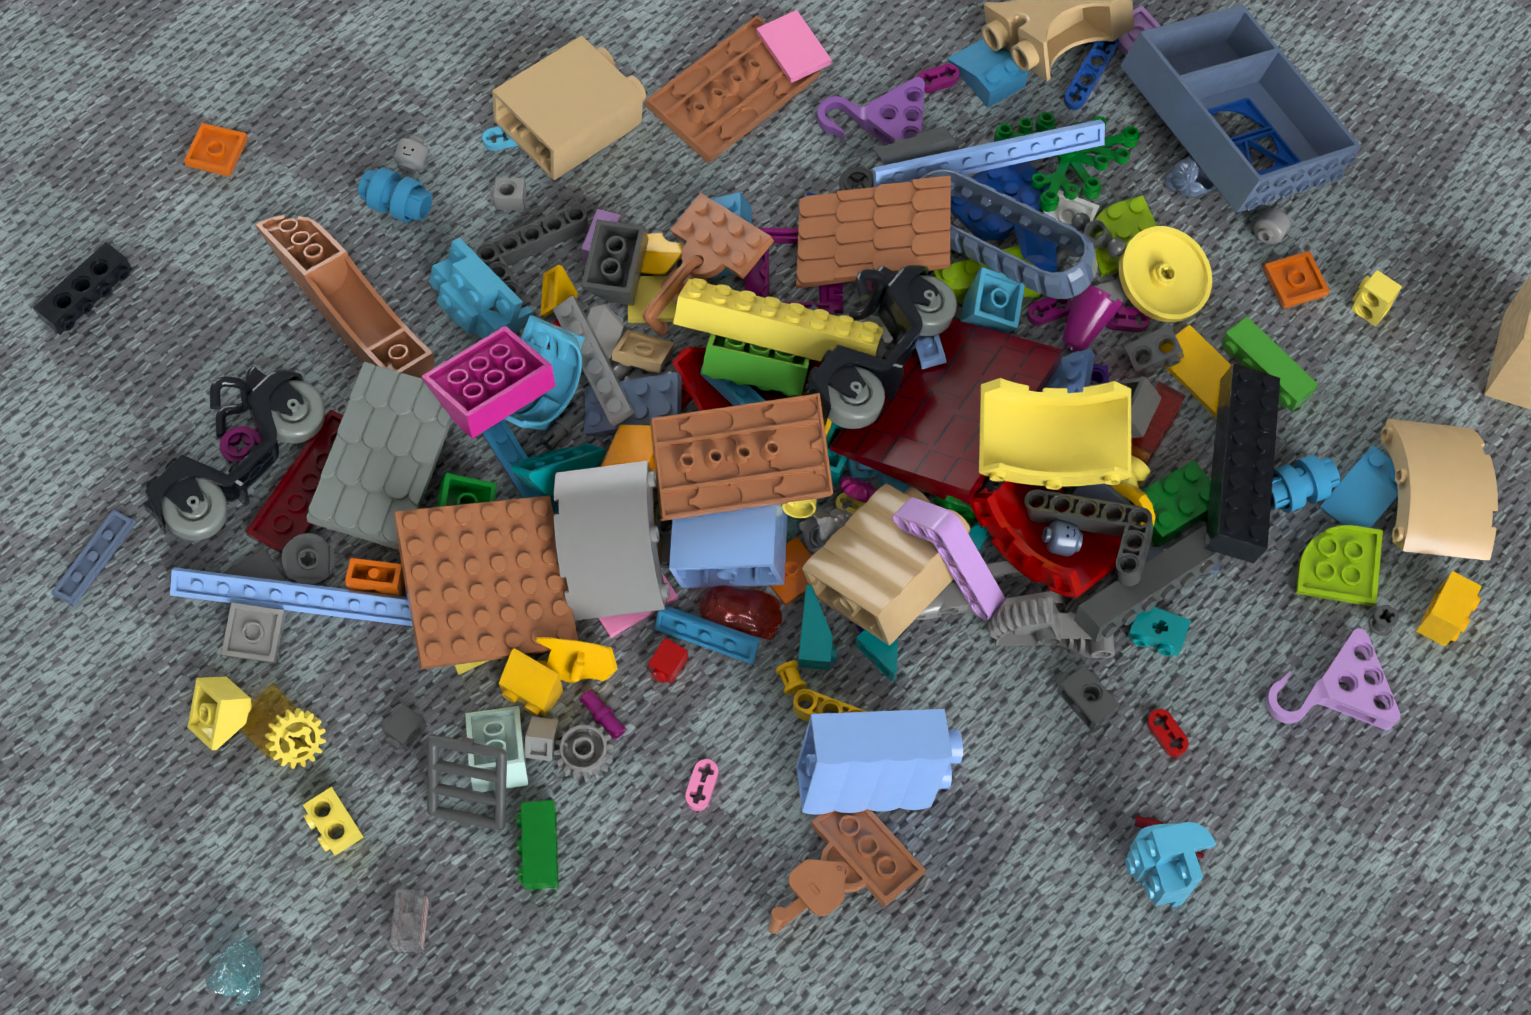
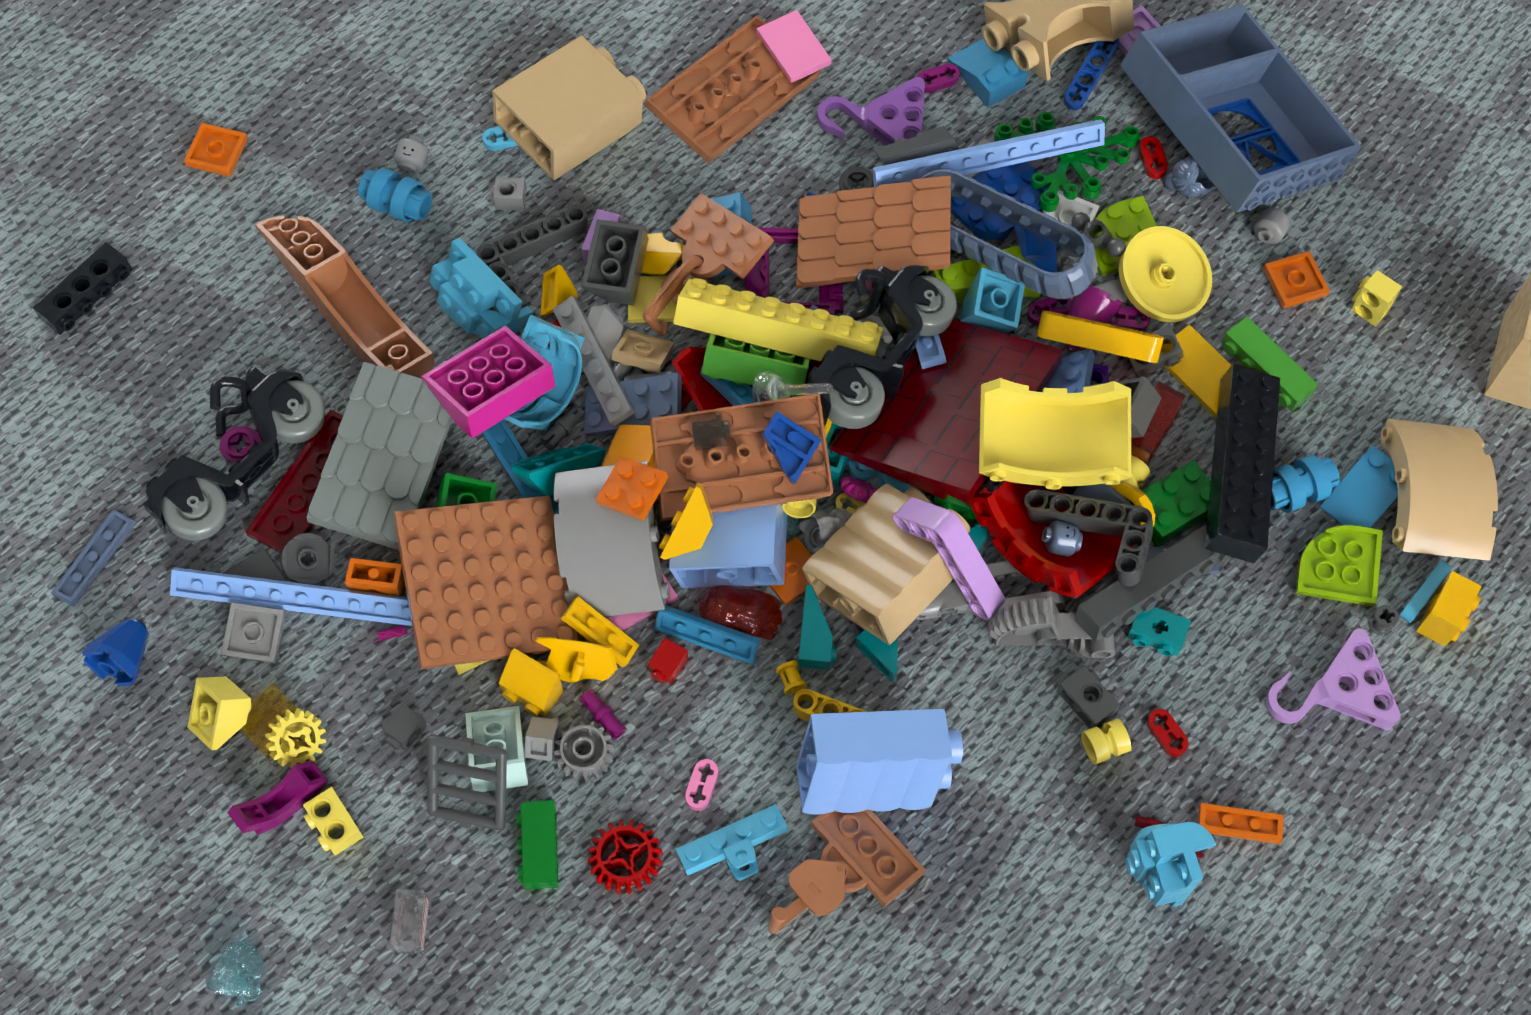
none -> blue cone [82,619,149,686]
none -> magenta arch [227,761,328,835]
none -> dark pink piece [370,625,413,642]
none -> yellow plate [561,596,639,668]
none -> red gear [587,819,663,895]
none -> orange plate [595,456,669,521]
none -> yellow slope [659,482,714,560]
none -> medium azure plate [676,804,788,881]
none -> clear smoke bracket [692,413,731,450]
none -> clear piece [753,371,833,403]
none -> blue wing [762,411,821,484]
none -> yellow beam [1037,311,1164,363]
none -> light yellow wheel [1081,718,1131,765]
none -> red beam [1139,136,1168,179]
none -> orange plate [1198,803,1284,844]
none -> medium azure beam [1399,560,1453,623]

